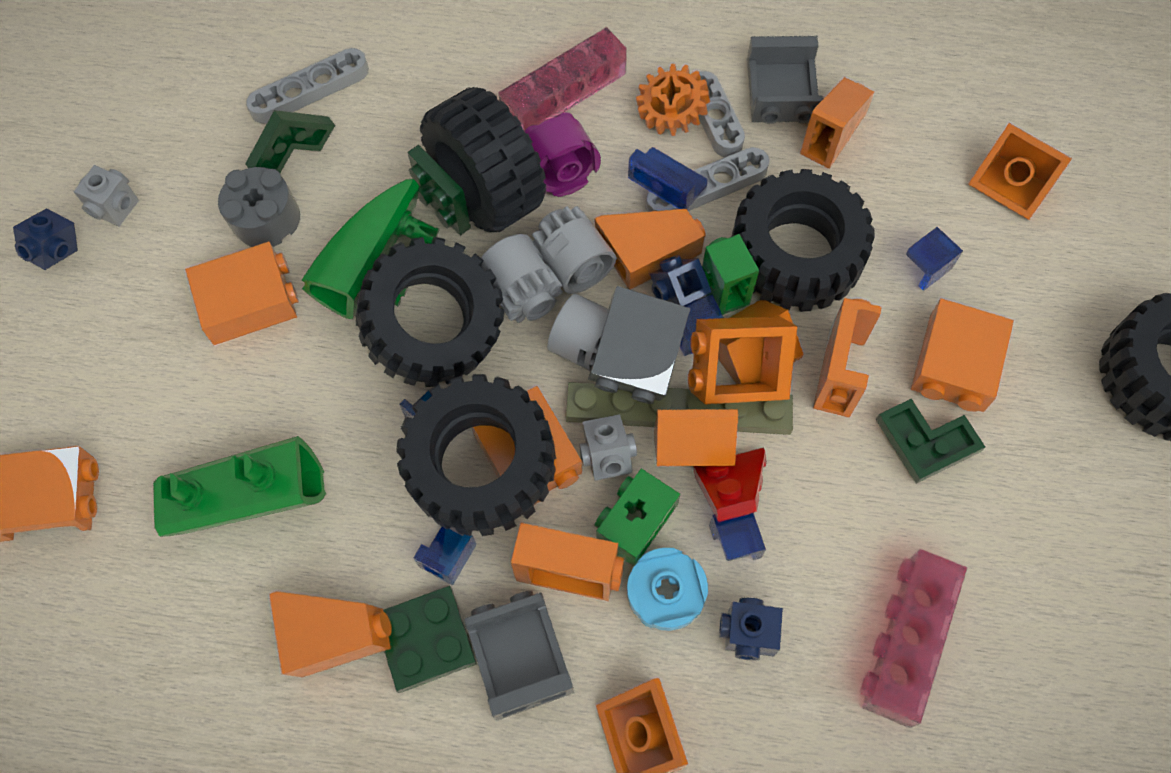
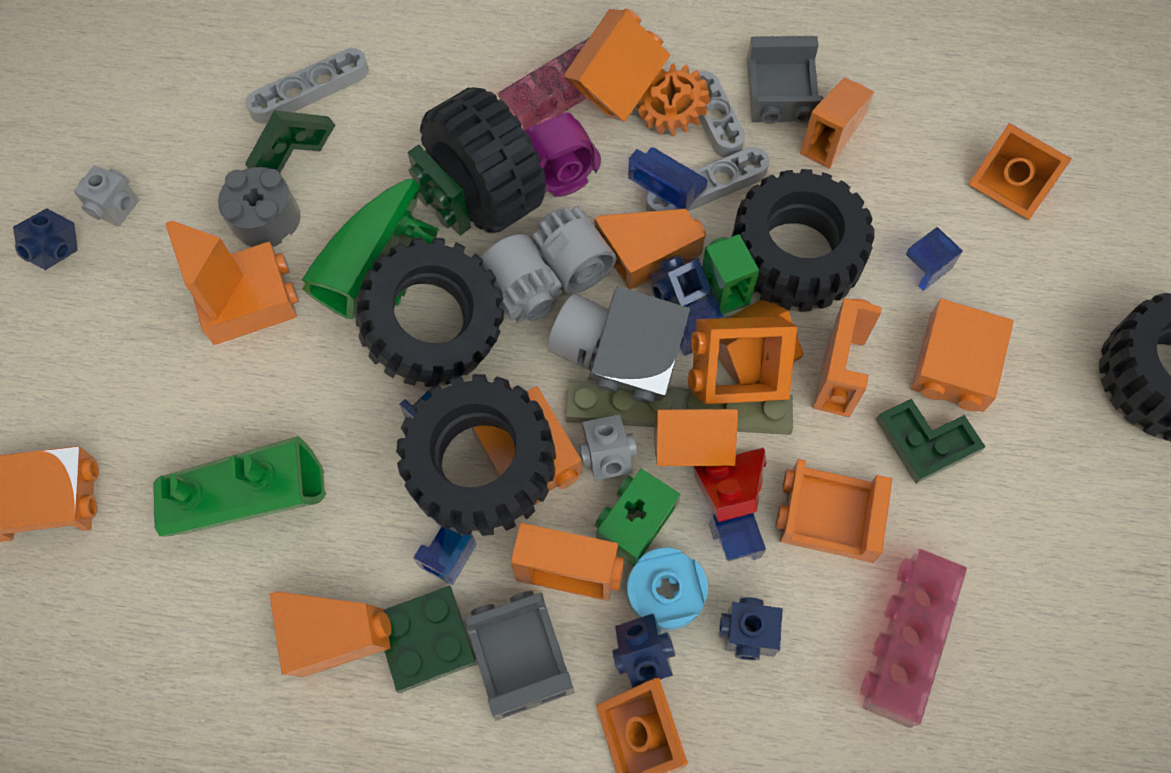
none -> orange slope [165,221,243,320]
none -> orange brick [563,8,670,122]
none -> dark blue brick [612,613,676,688]
none -> orange panel [775,459,893,563]

